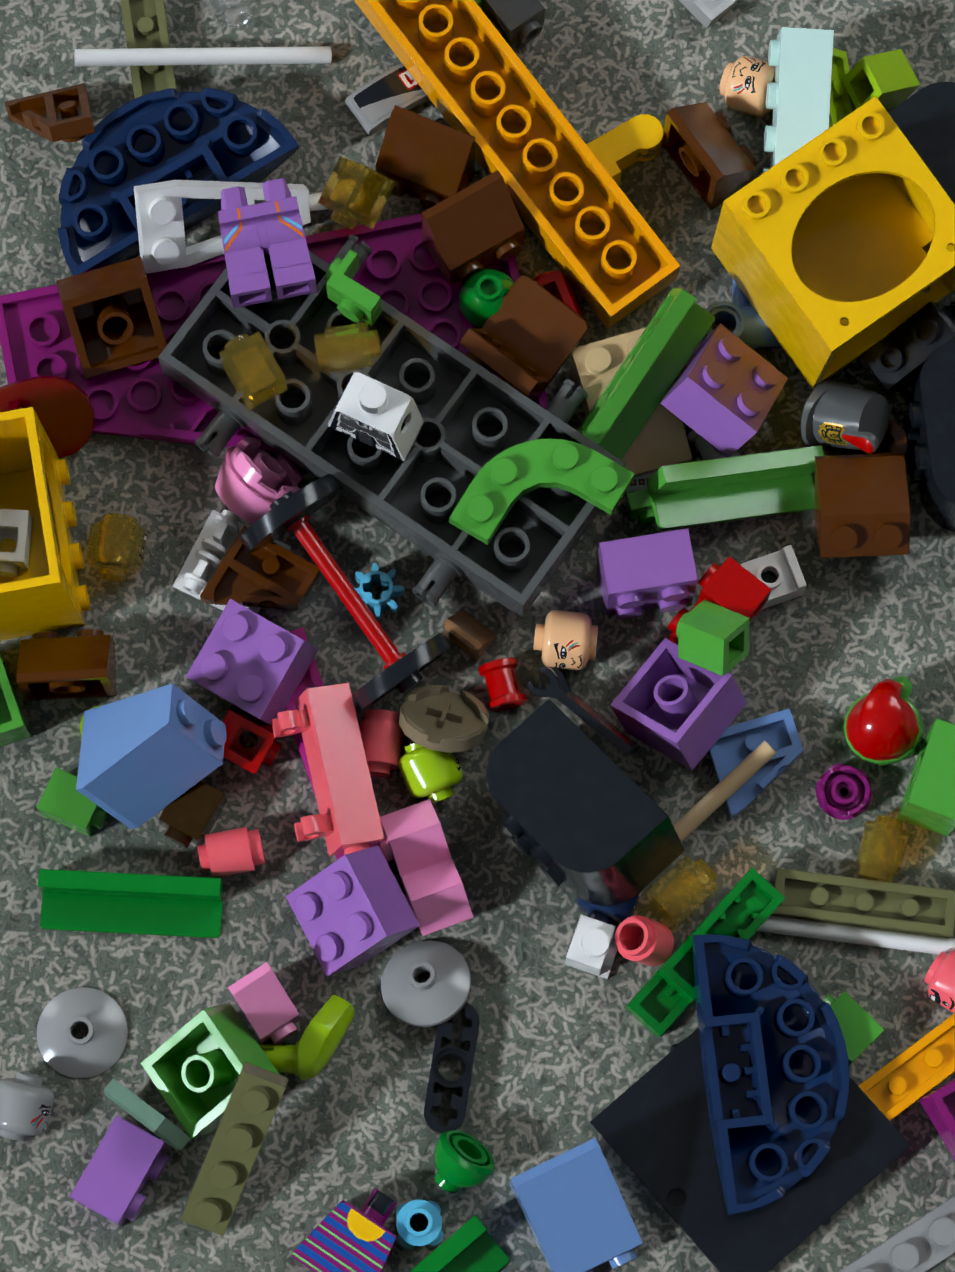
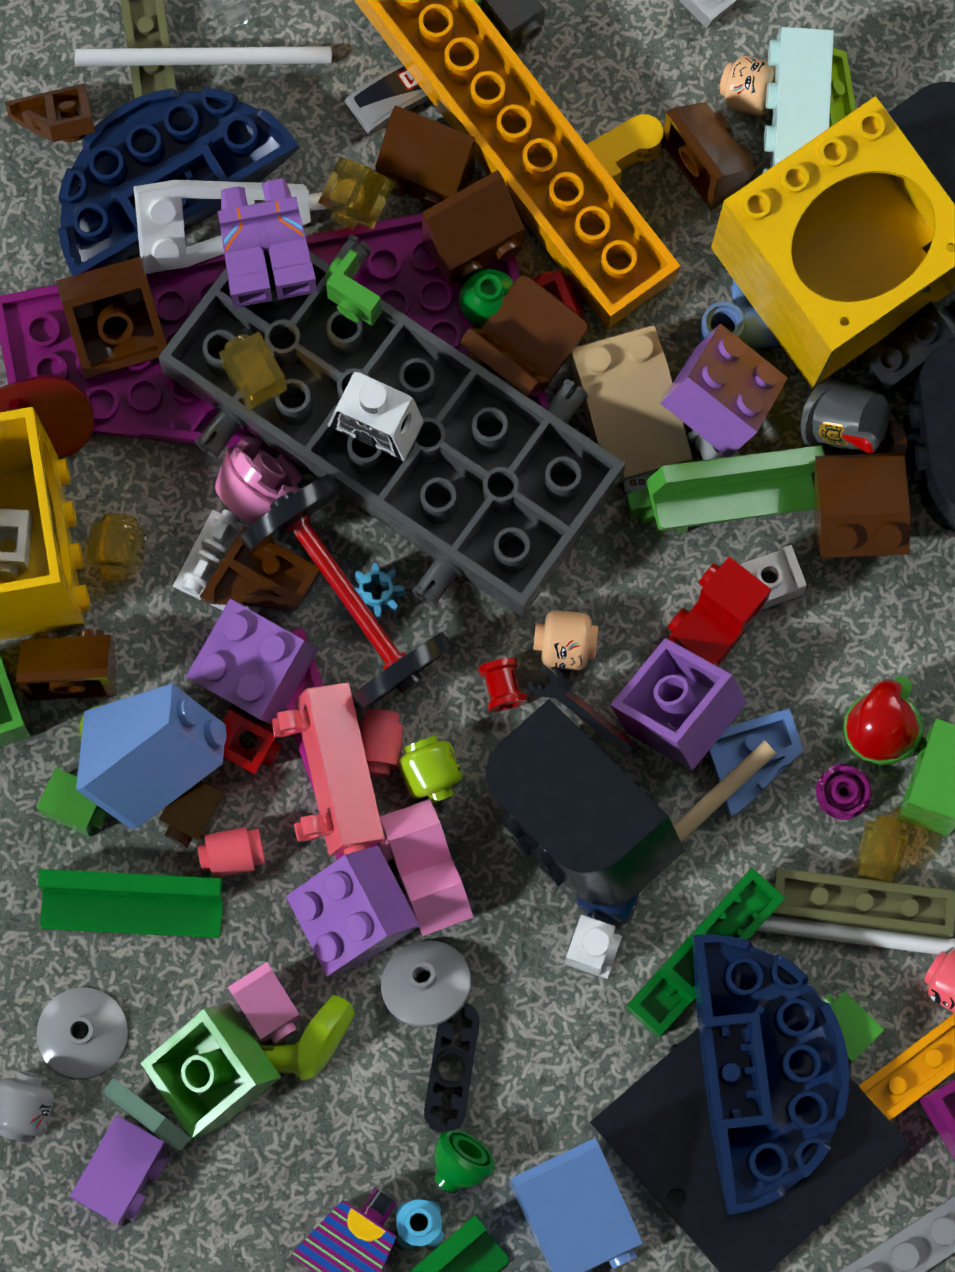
olive plate [180,1062,288,1236] -> none
clear yellow brick [314,322,381,373] -> none
dark tan tile [399,685,489,753] -> none
medium nougat slope [443,610,496,660] -> none
bright green plate [449,439,635,545] -> none
bright green panel [577,288,715,460] -> none
medium lavender brick [596,528,698,619] -> none
coral brick [615,915,674,967] -> none
clear yellow brick [646,854,719,931] -> none
bright green brick [676,599,750,676] -> none
lime brick [842,49,920,110] -> none

